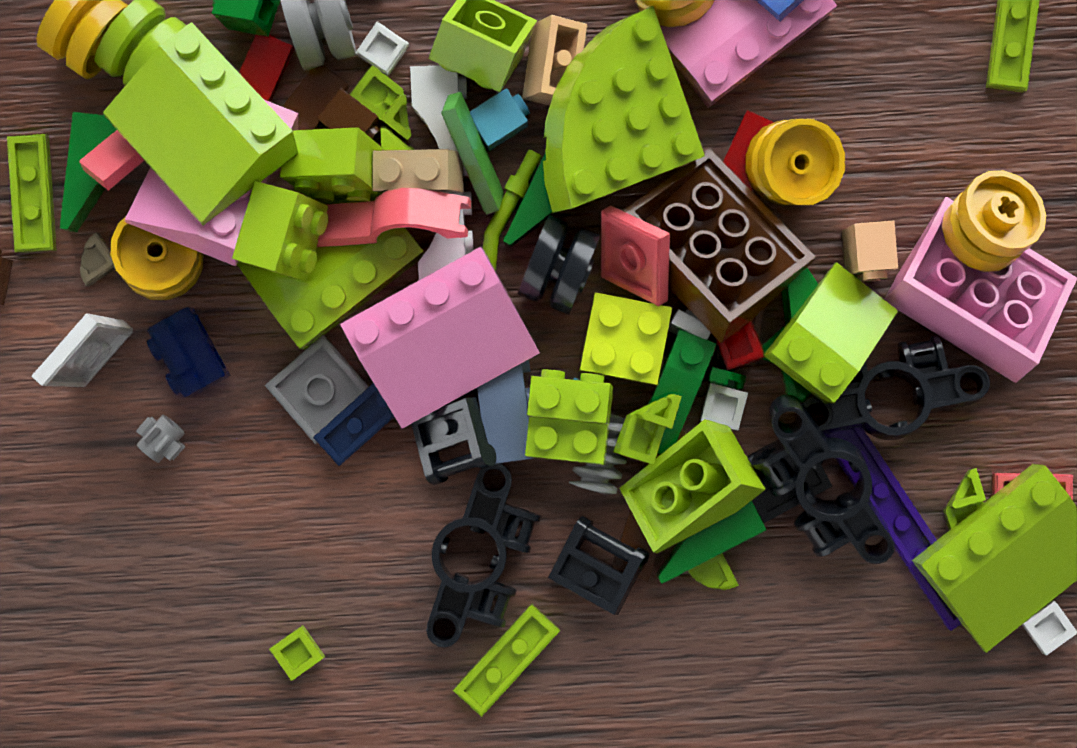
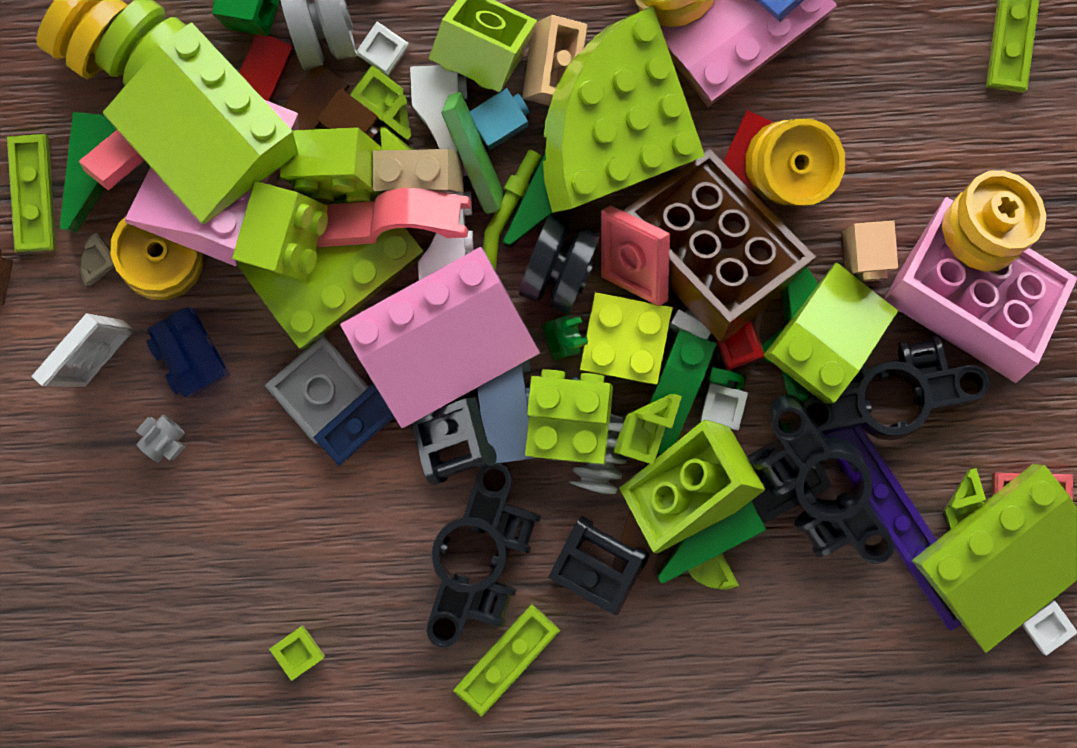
none -> green plate [542,315,588,361]

